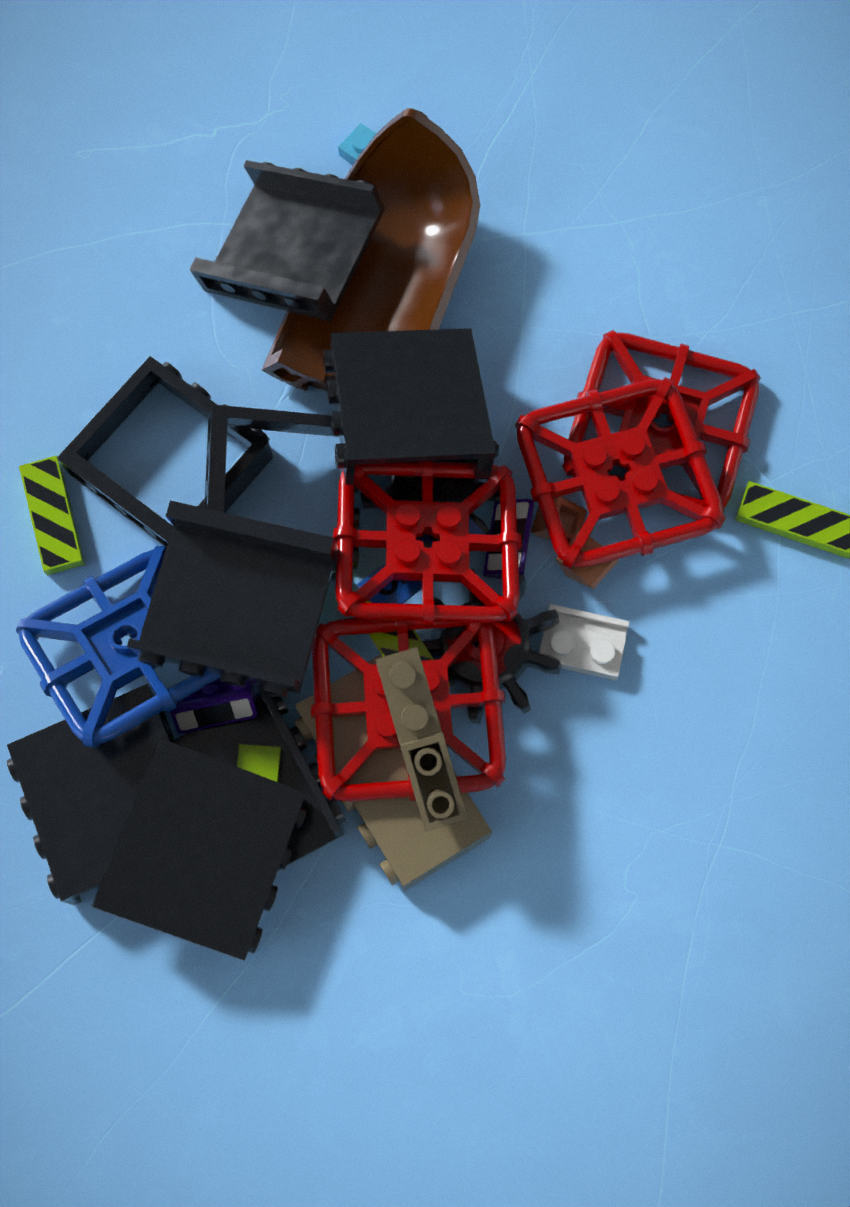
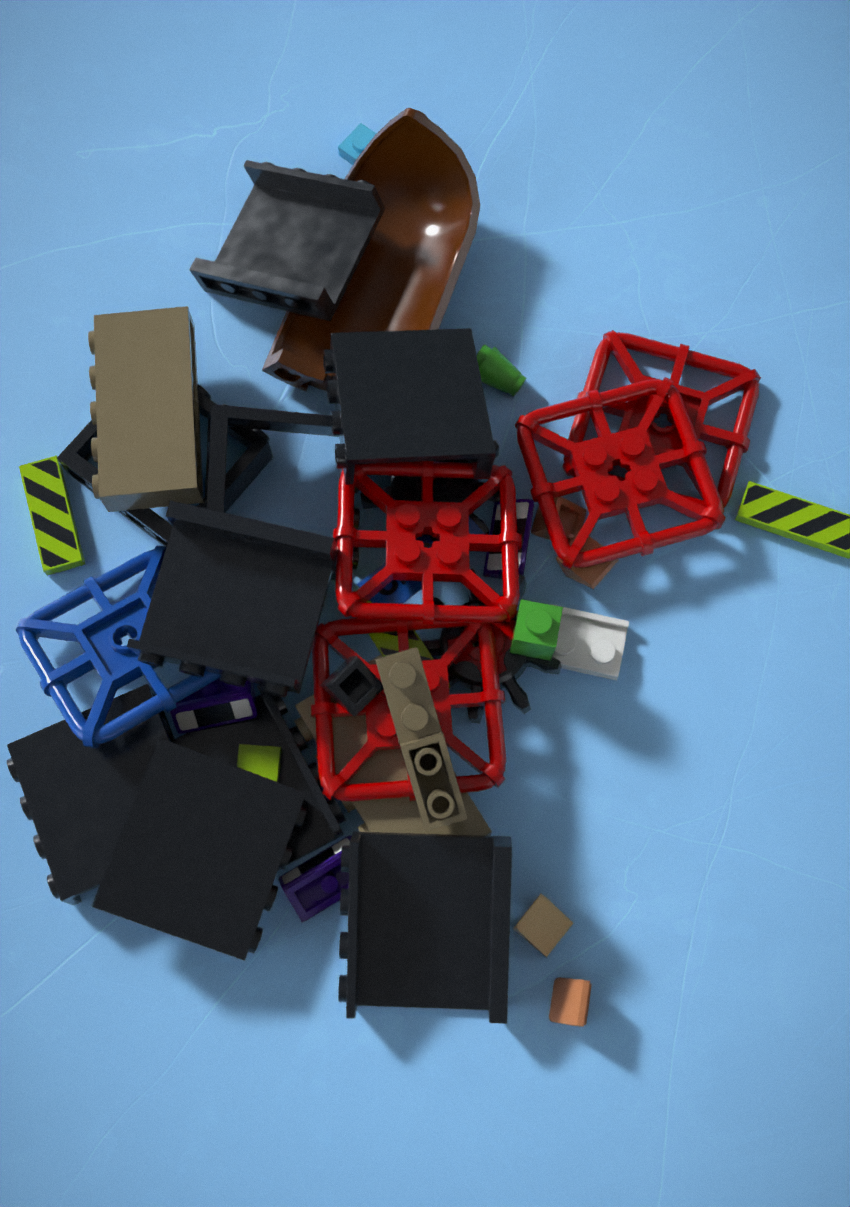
none -> dark tan brick [88,306,204,512]
none -> dark purple slope [278,835,352,923]
none -> black slope [321,656,383,717]
none -> black panel [338,832,512,1024]
none -> bright green cone [477,344,527,397]
none -> bright green brick [510,599,563,661]
none -> tan slope [513,893,573,957]
none -> nougat slope [549,977,592,1027]

